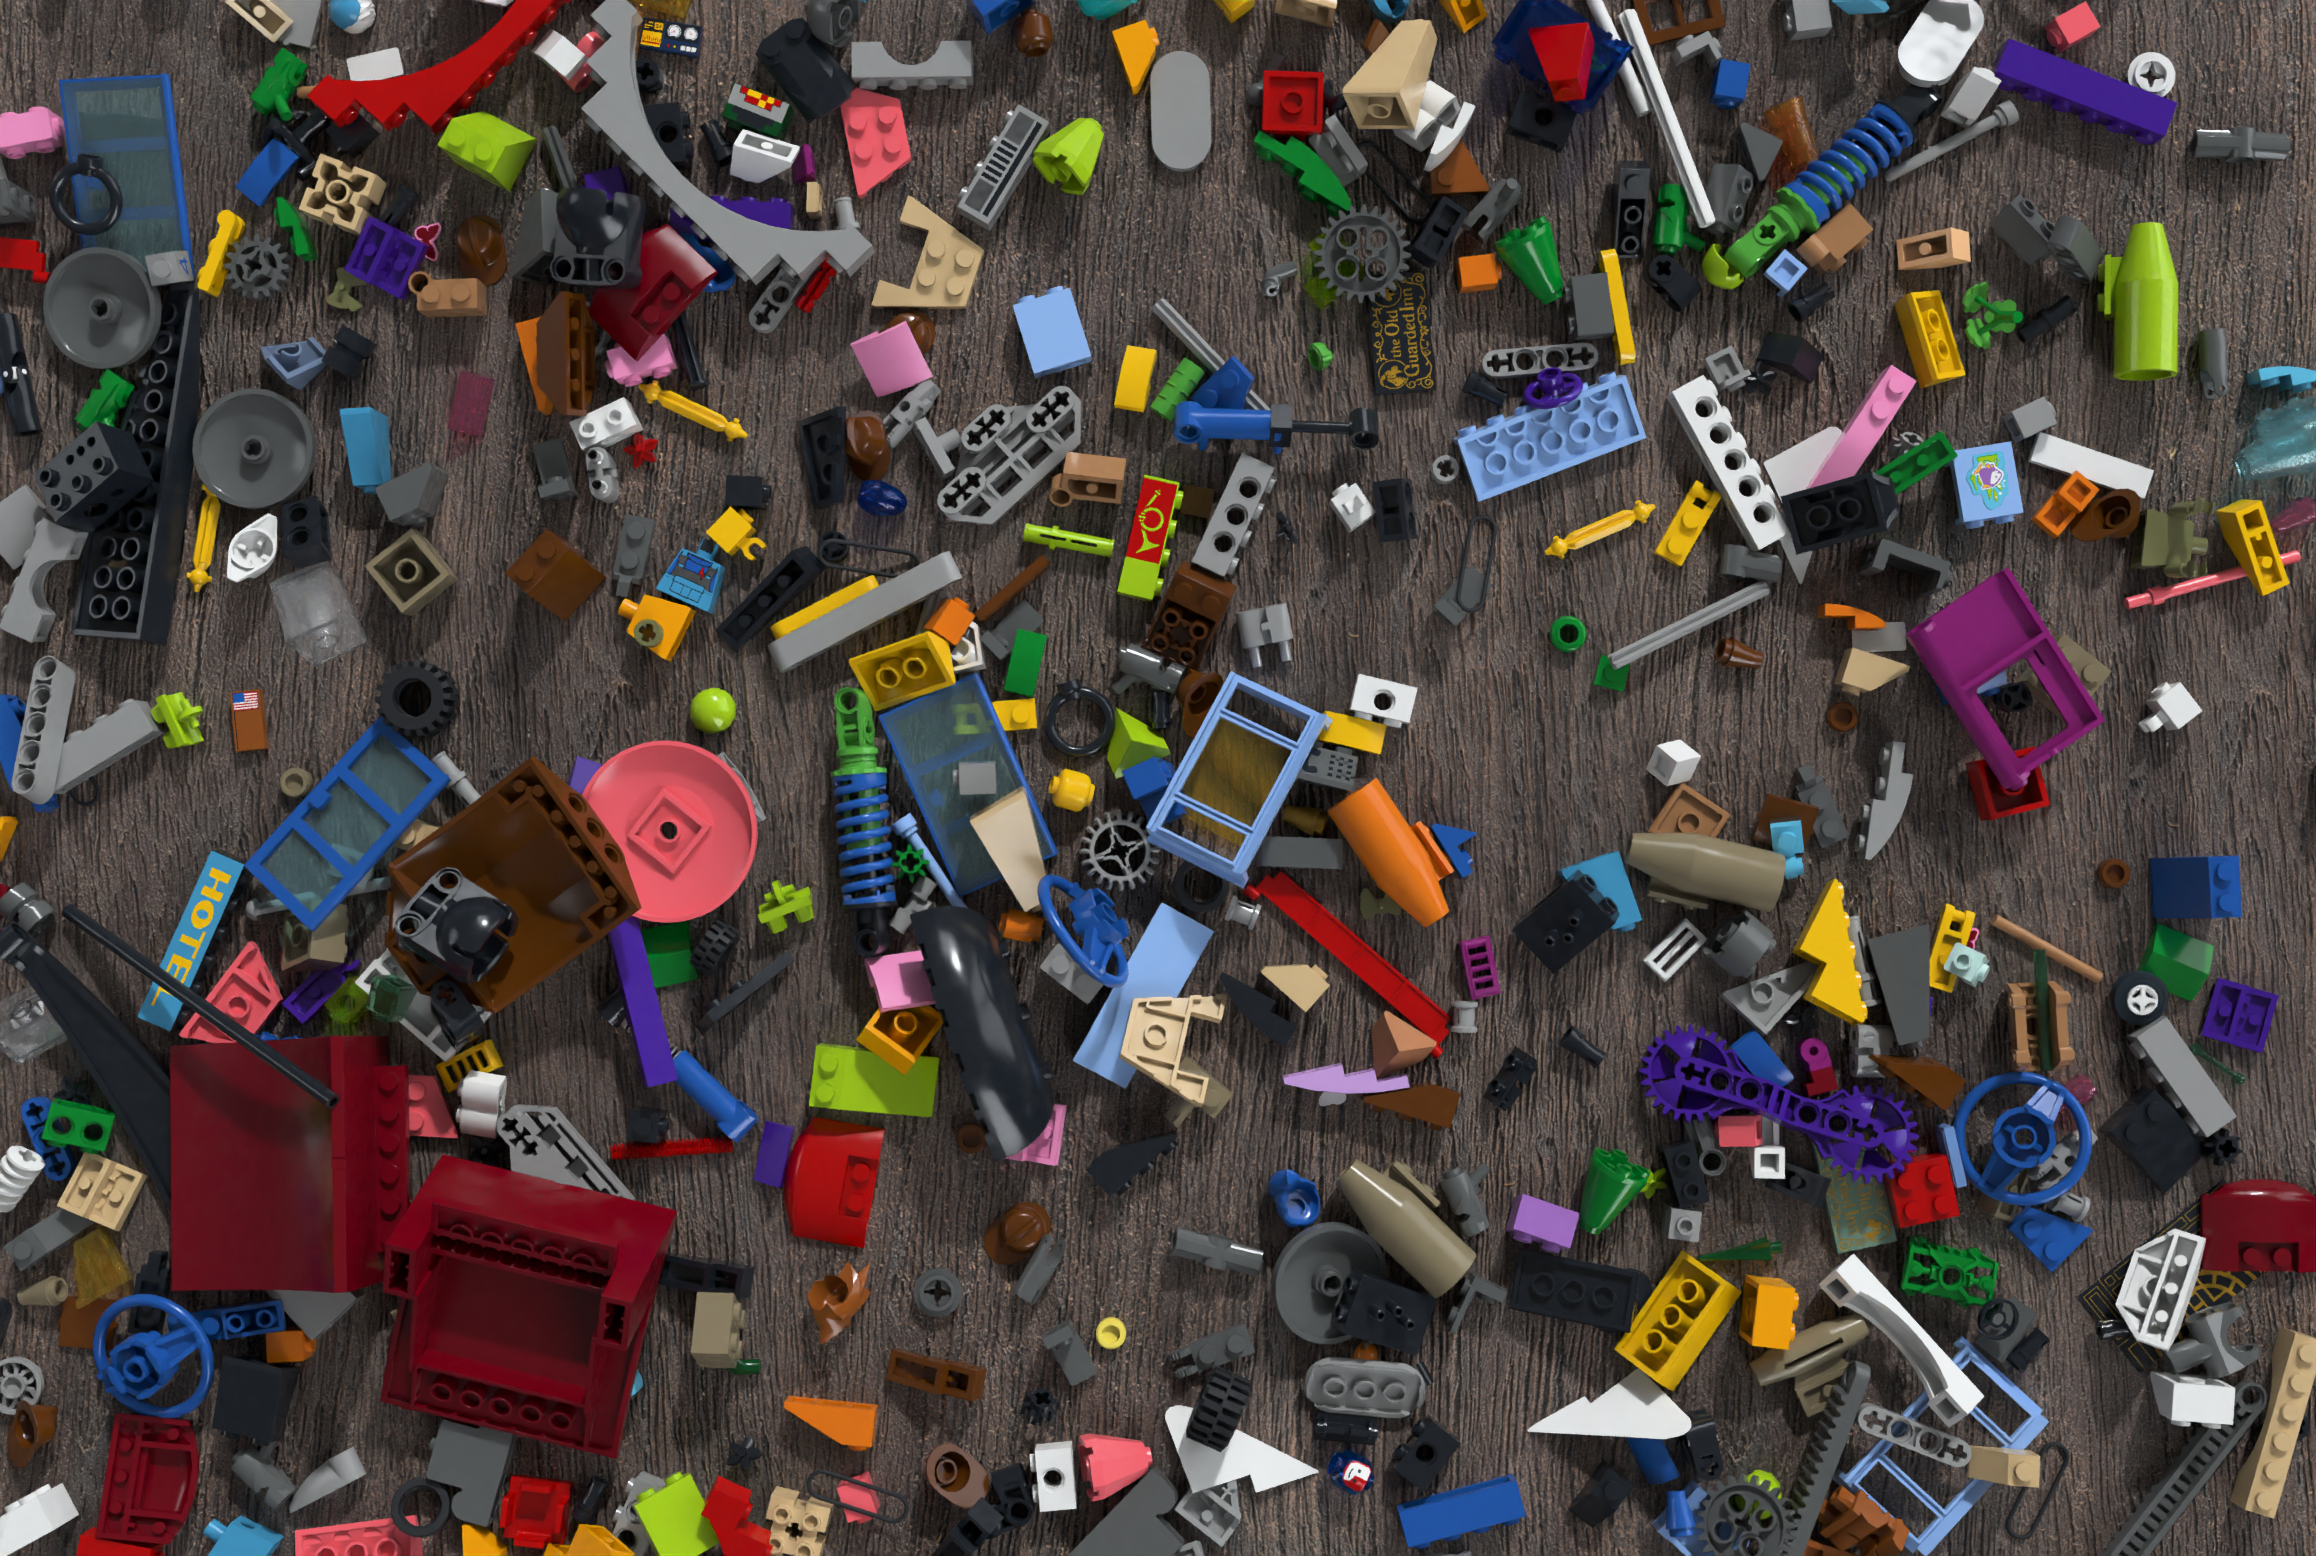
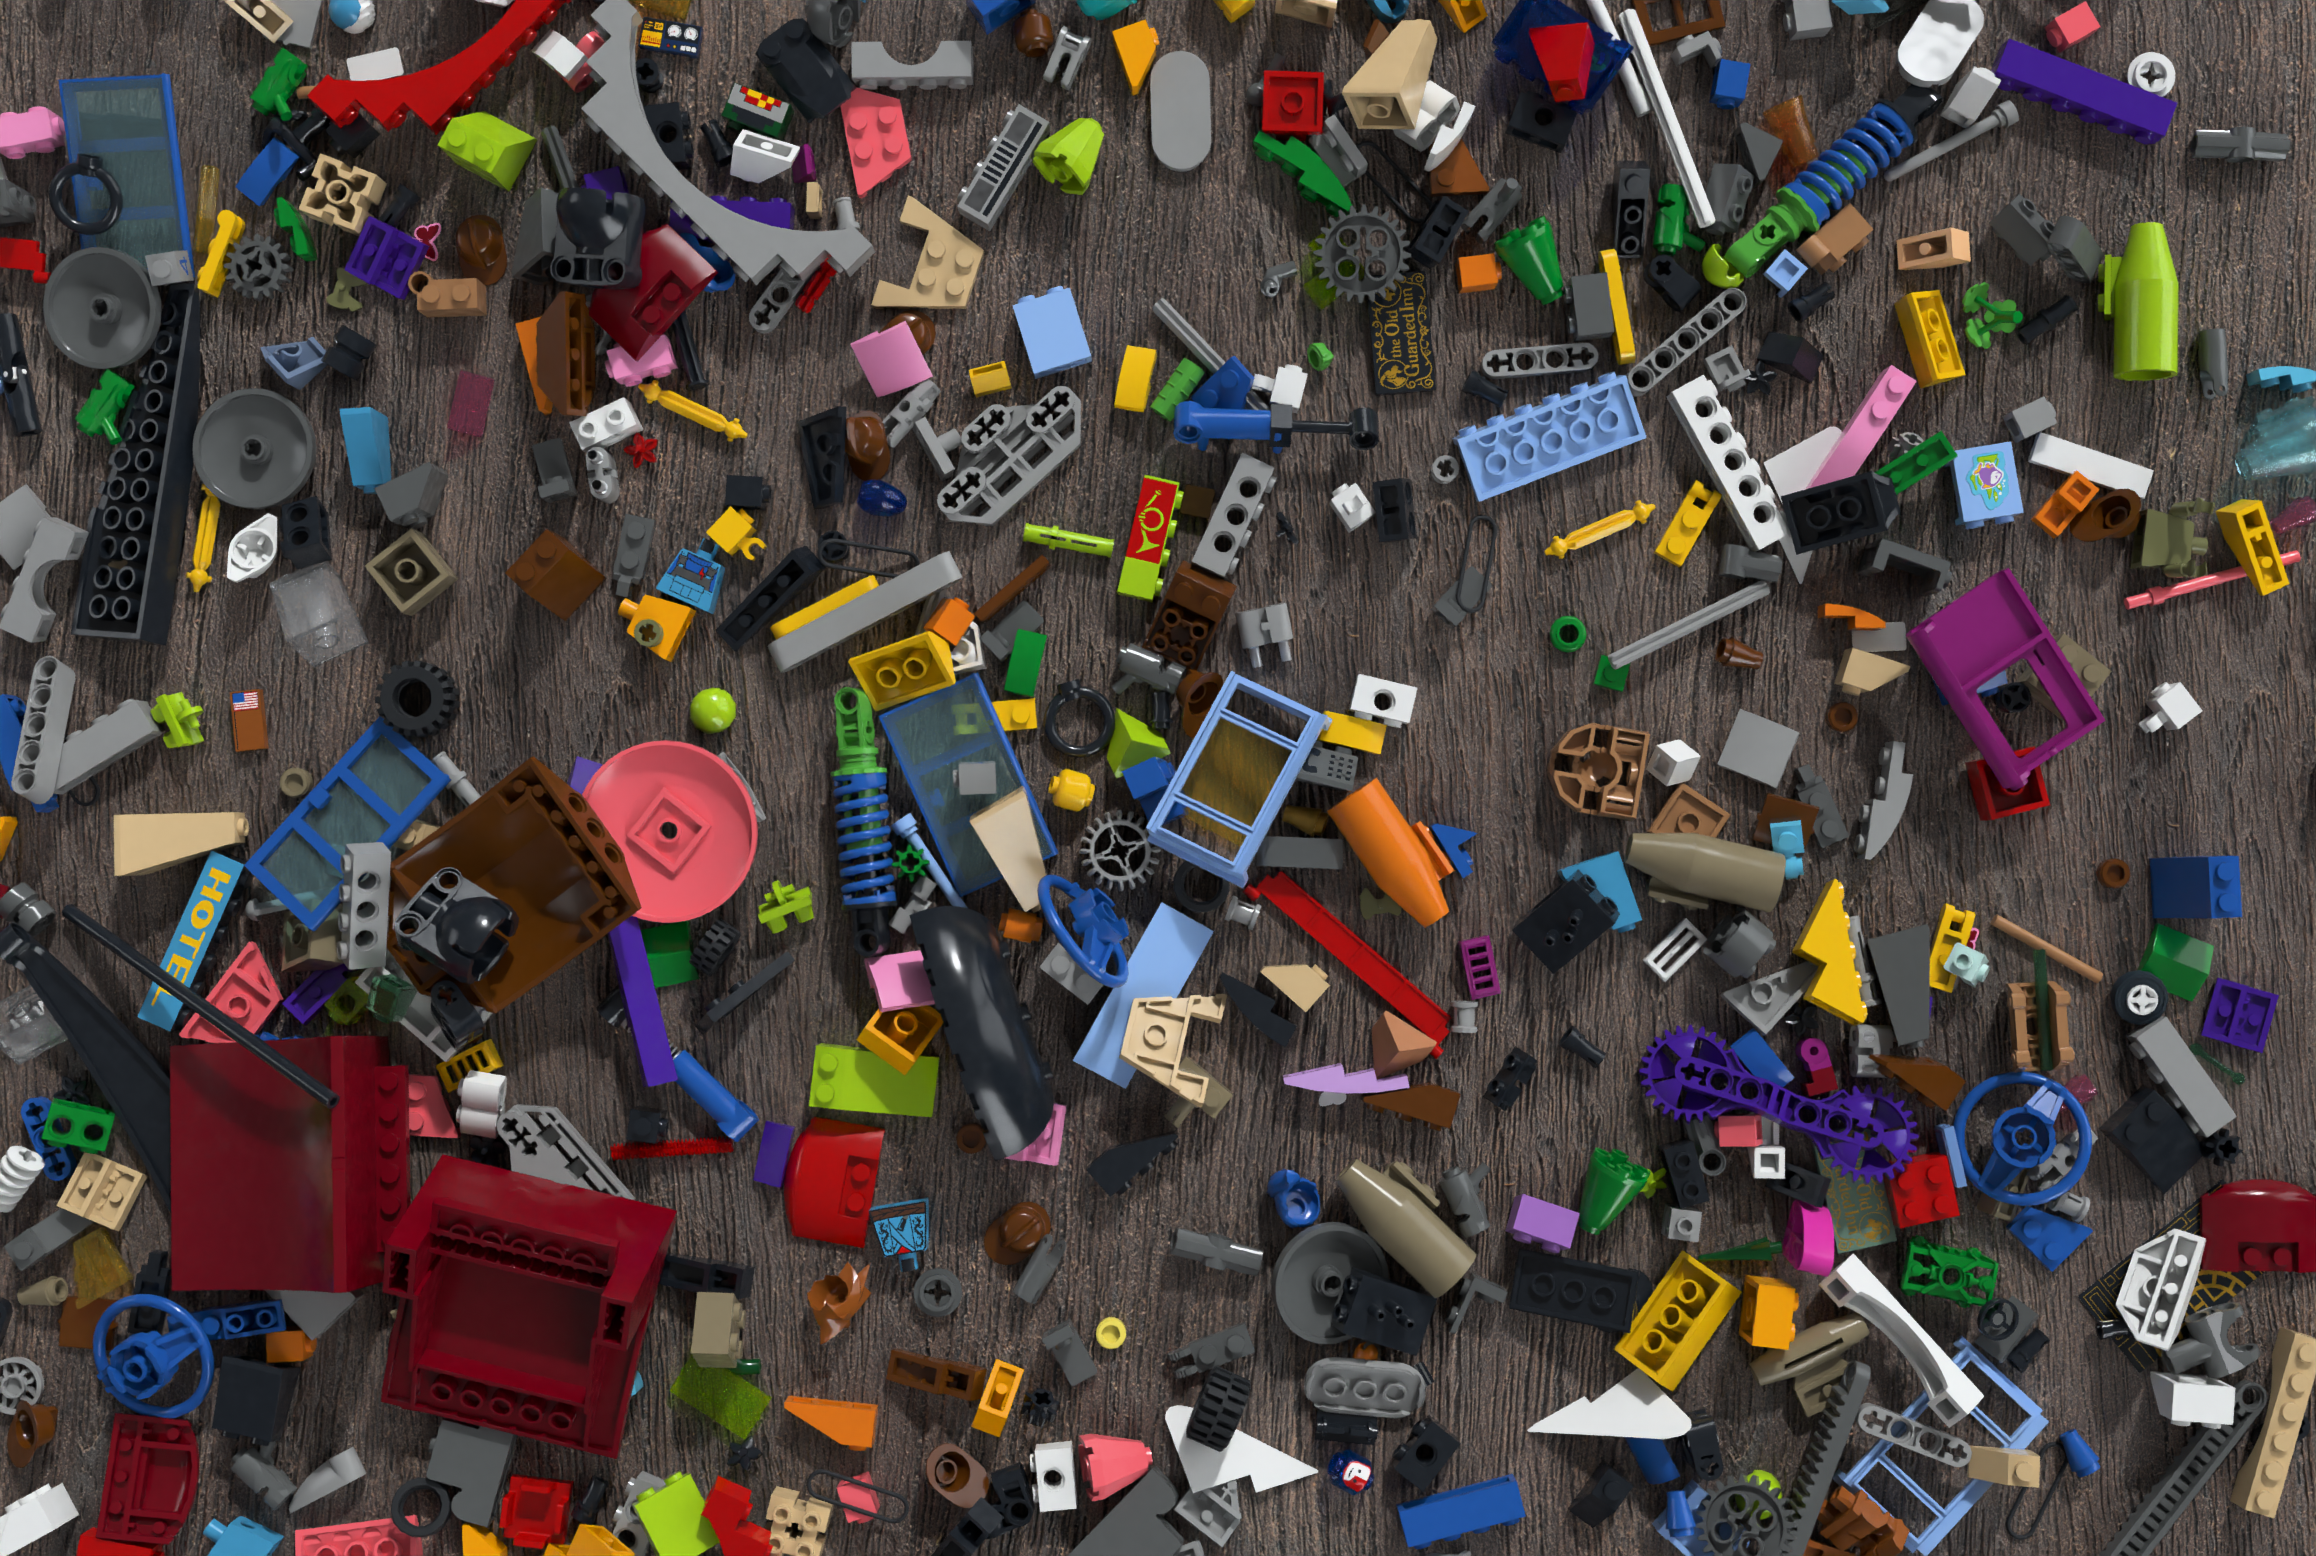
black piece [33,421,154,533] -> none
medium nougat hinge [1049,452,1126,507] -> none
dark purple piece [1524,367,1583,409] -> none
none -> tan slope [114,812,249,876]
none -> clear yellow axle [193,165,220,254]
none -> light grey brick [337,842,391,970]
none -> clear neon green piece [669,1355,772,1439]
none -> torso [869,1197,929,1272]
none -> yellow piece [969,361,1012,398]
none -> light orange slope [971,1359,1024,1437]
none -> light grey piece [1043,26,1092,91]
none -> white brick [1252,364,1308,414]
none -> medium nougat connector [1547,723,1650,821]
none -> light grey beam [1626,288,1747,397]
none -> light grey slope [1717,709,1800,789]
none -> dark pink beam [1782,1199,1834,1277]
none -> blue cone [2059,1429,2101,1478]

